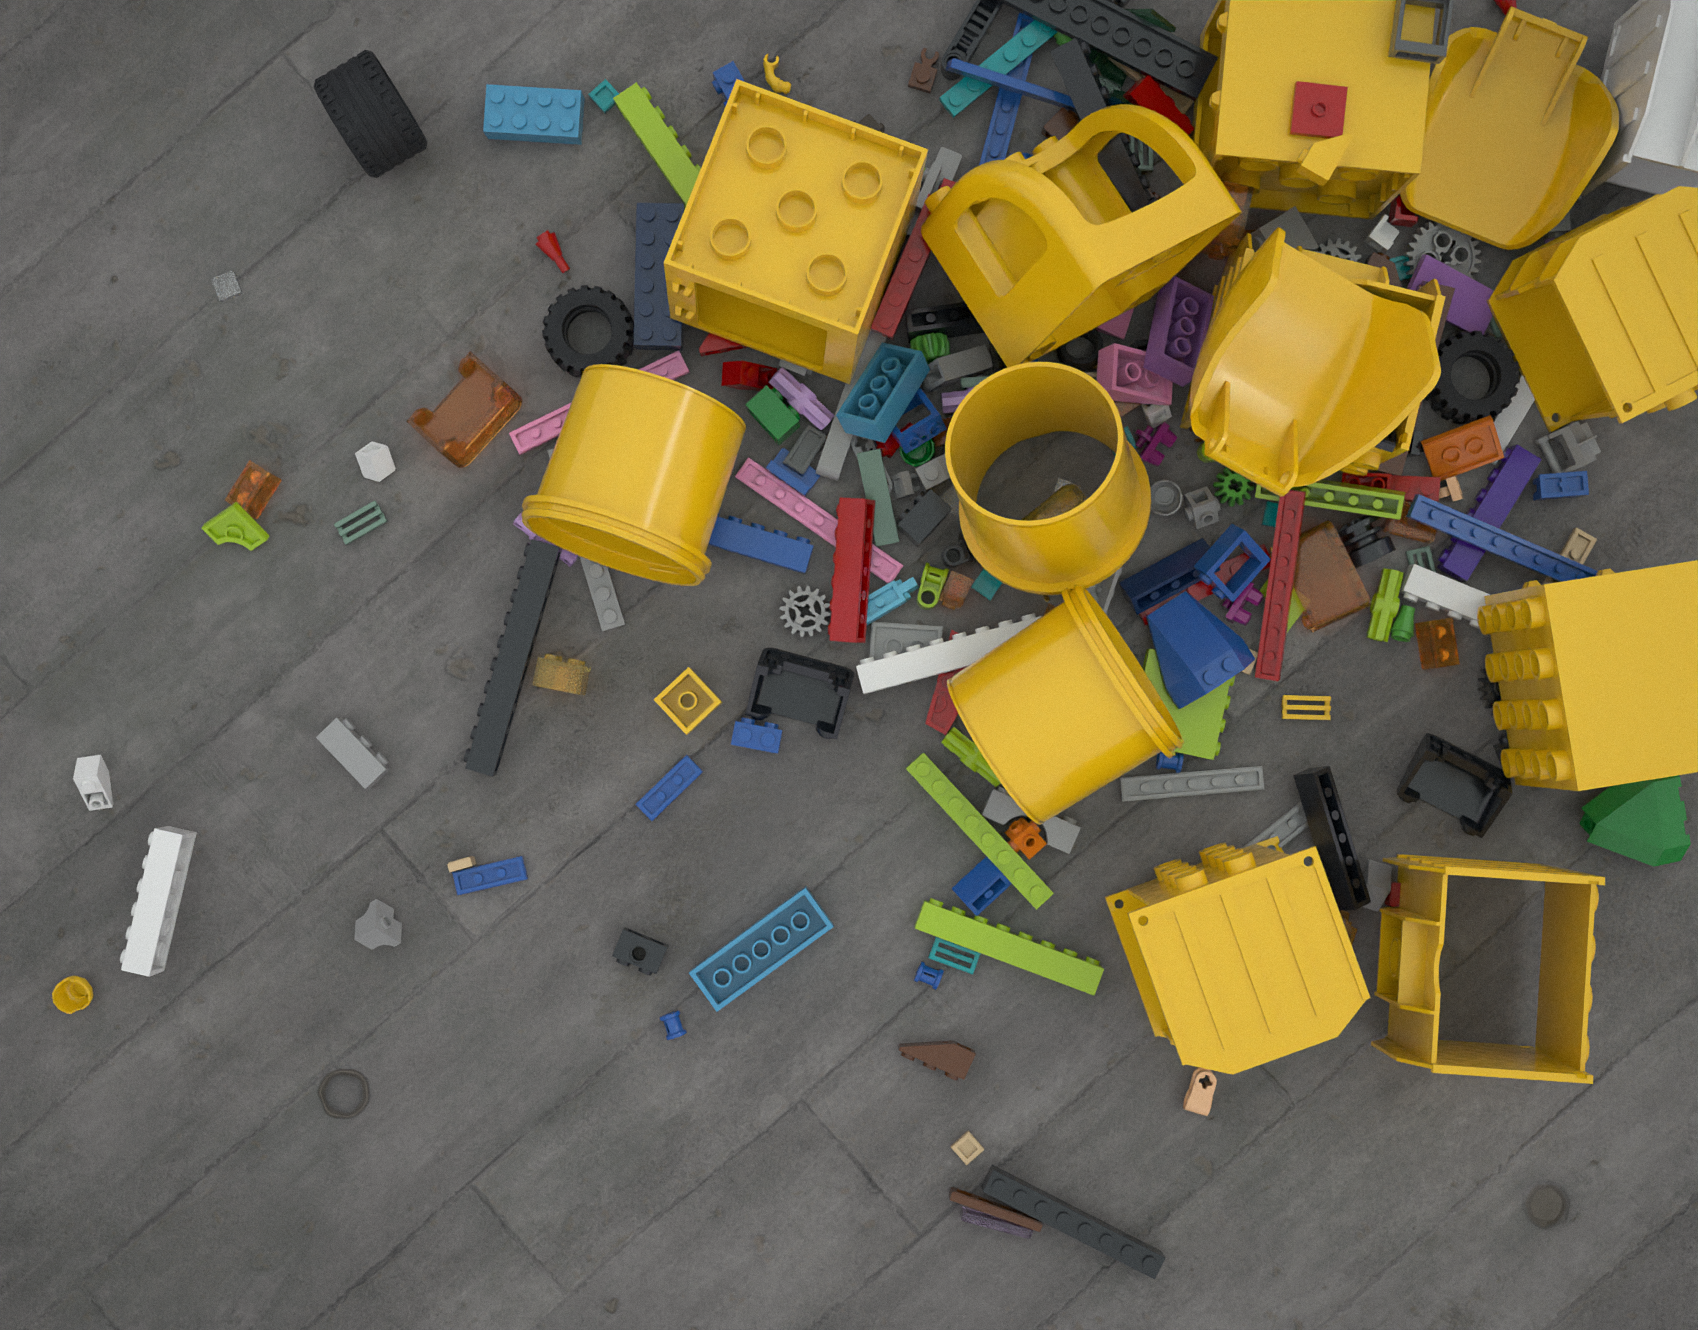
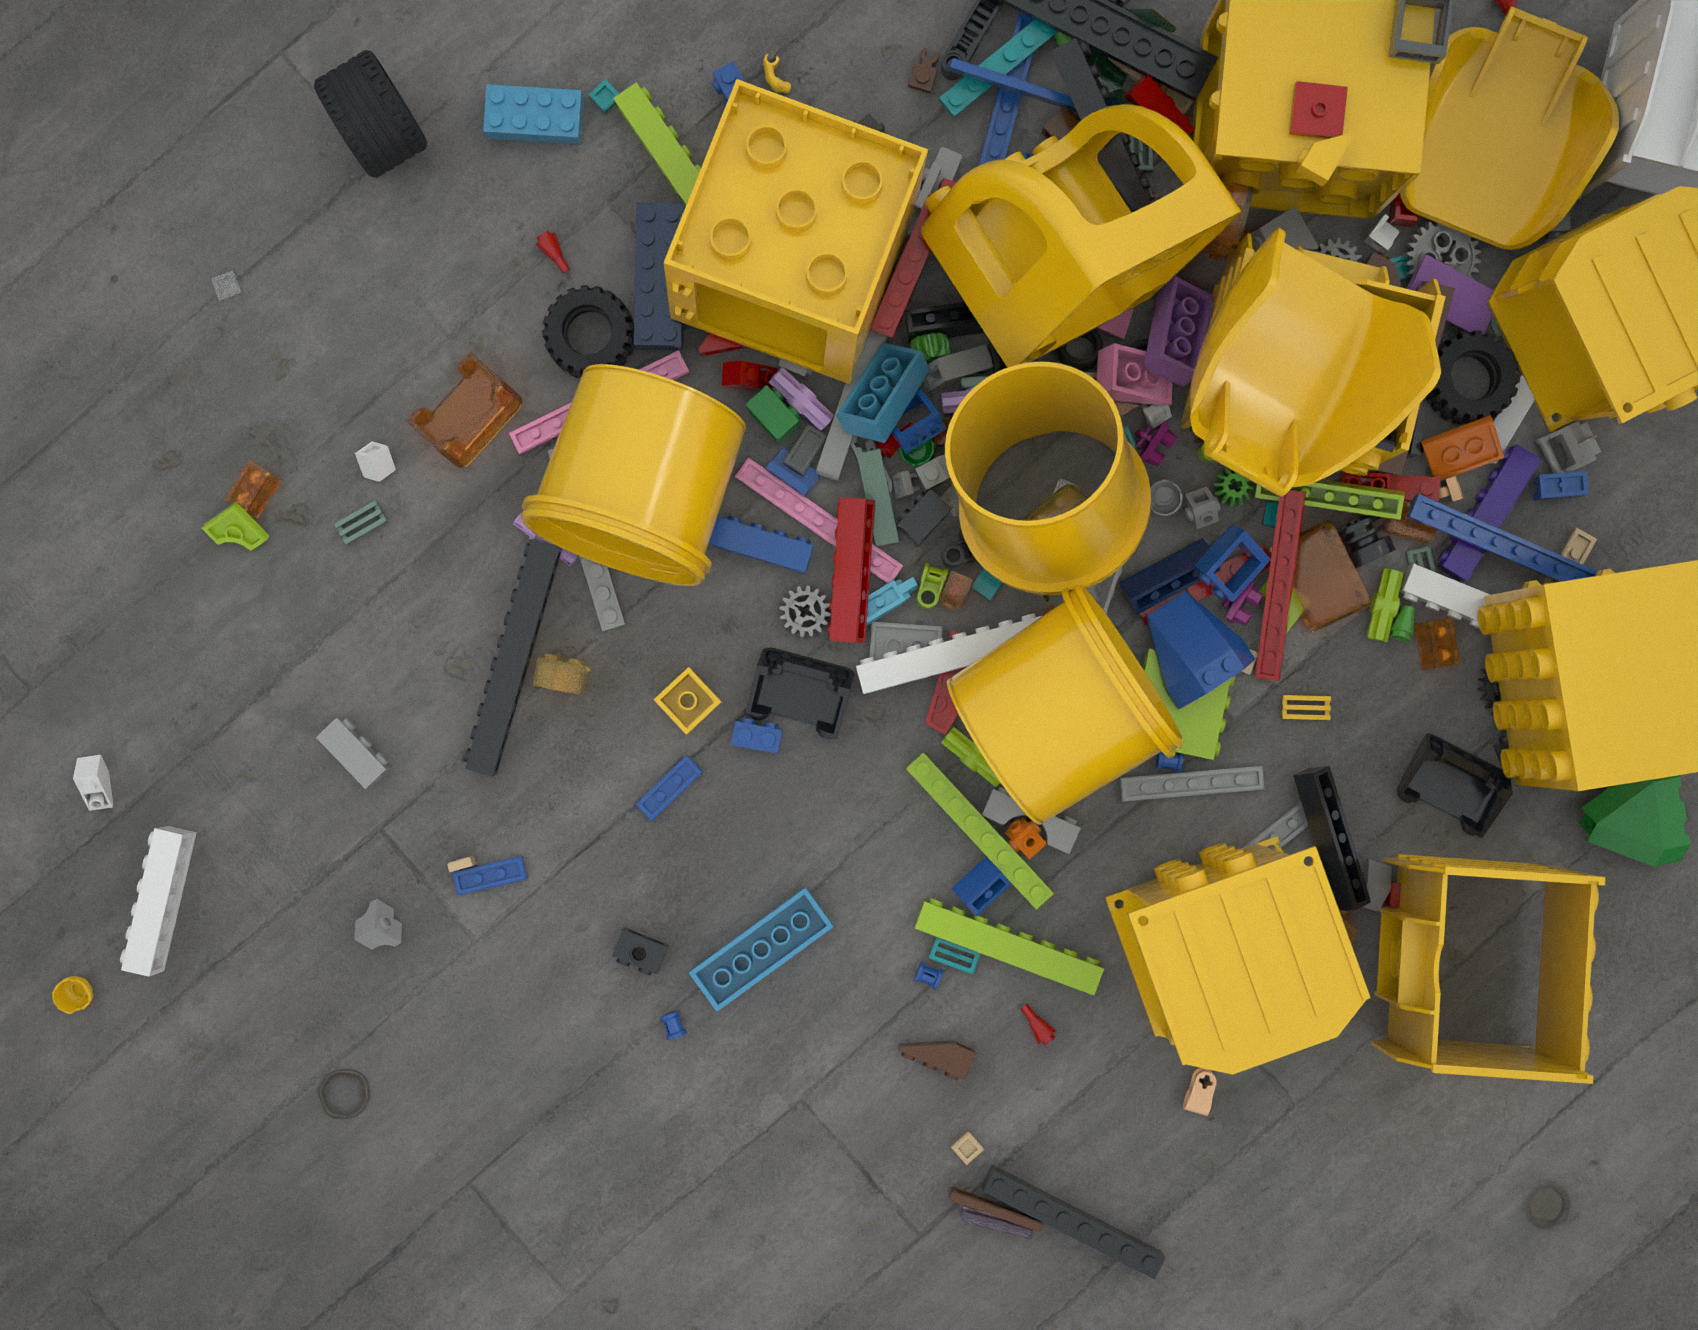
none -> red cone [1020,1004,1057,1046]

